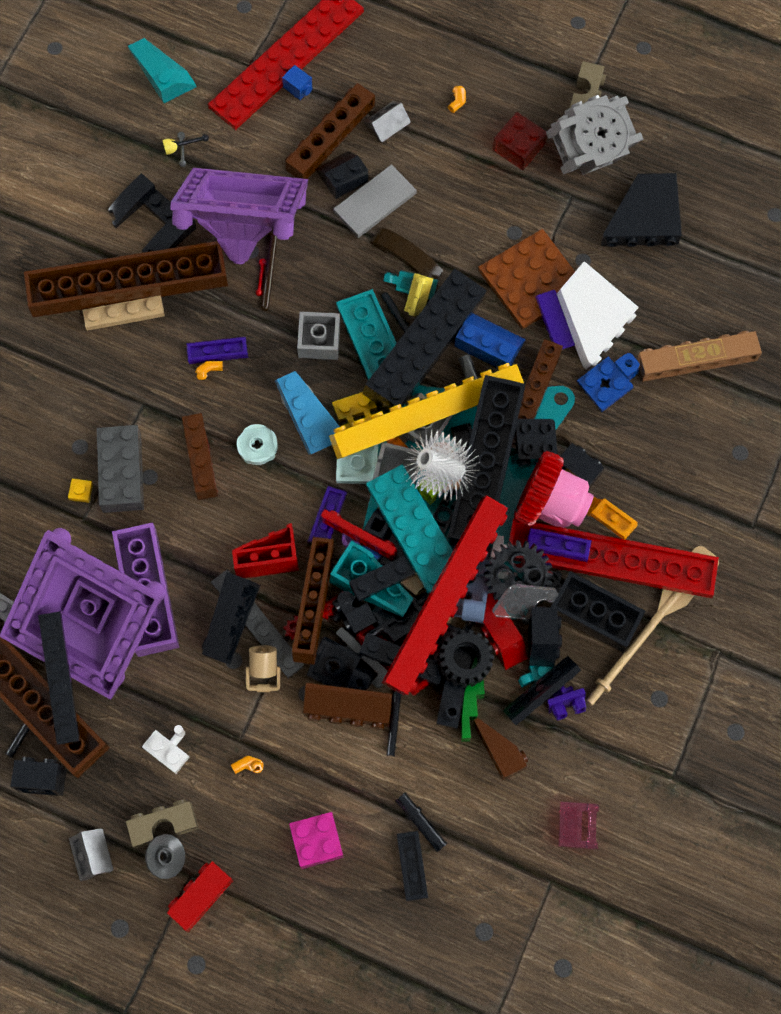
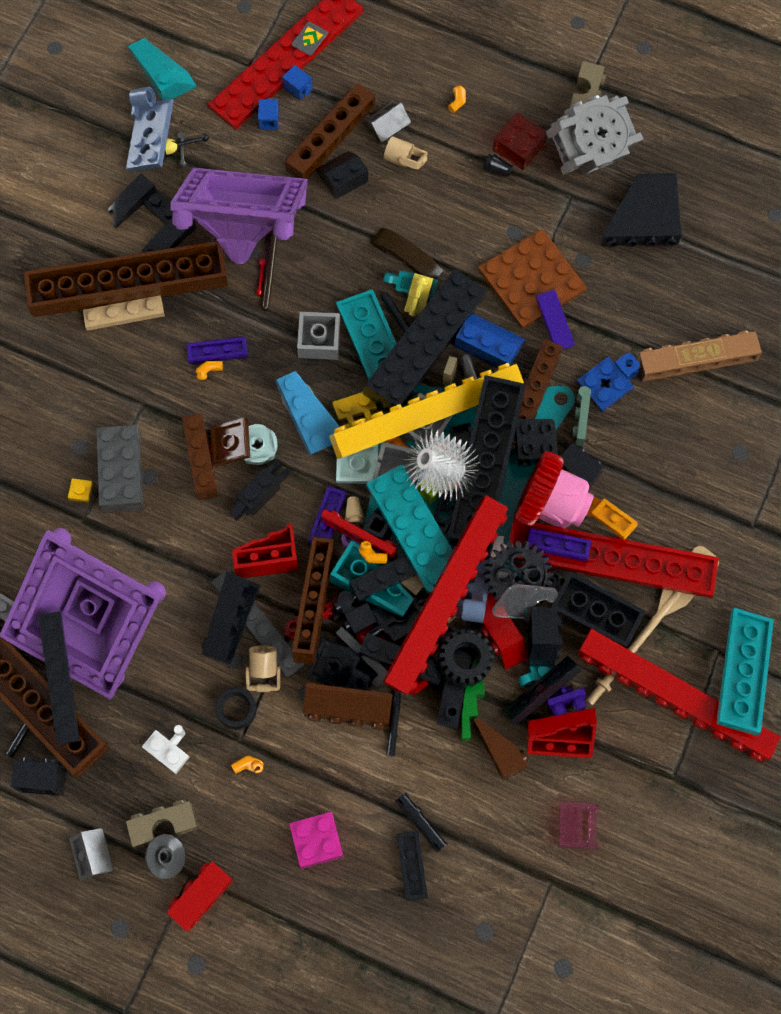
medium lavender brick [112,523,180,657] -> none
light grey tile [333,164,417,238] -> none
white slope [557,261,638,369] -> none
none -> sand blue hinge [126,87,174,172]
none -> reddish brown tile [210,417,250,467]
none -> black tyre [215,687,257,730]
none -> black hinge [230,460,290,521]
none -> blue brick [258,98,279,130]
none -> dark grey sticker [291,21,329,55]
none -> tan cone [345,496,365,528]
none -> light orange arm [359,541,387,564]
none -> tan piece [384,136,428,169]
none -> dark tan tile [442,356,457,392]
none -> black cone [483,154,513,176]
none -> red wedge [526,708,597,758]
none -> sand green plate [572,386,591,446]
none -> red brick [576,629,781,763]
none -> teal plate [716,608,774,736]

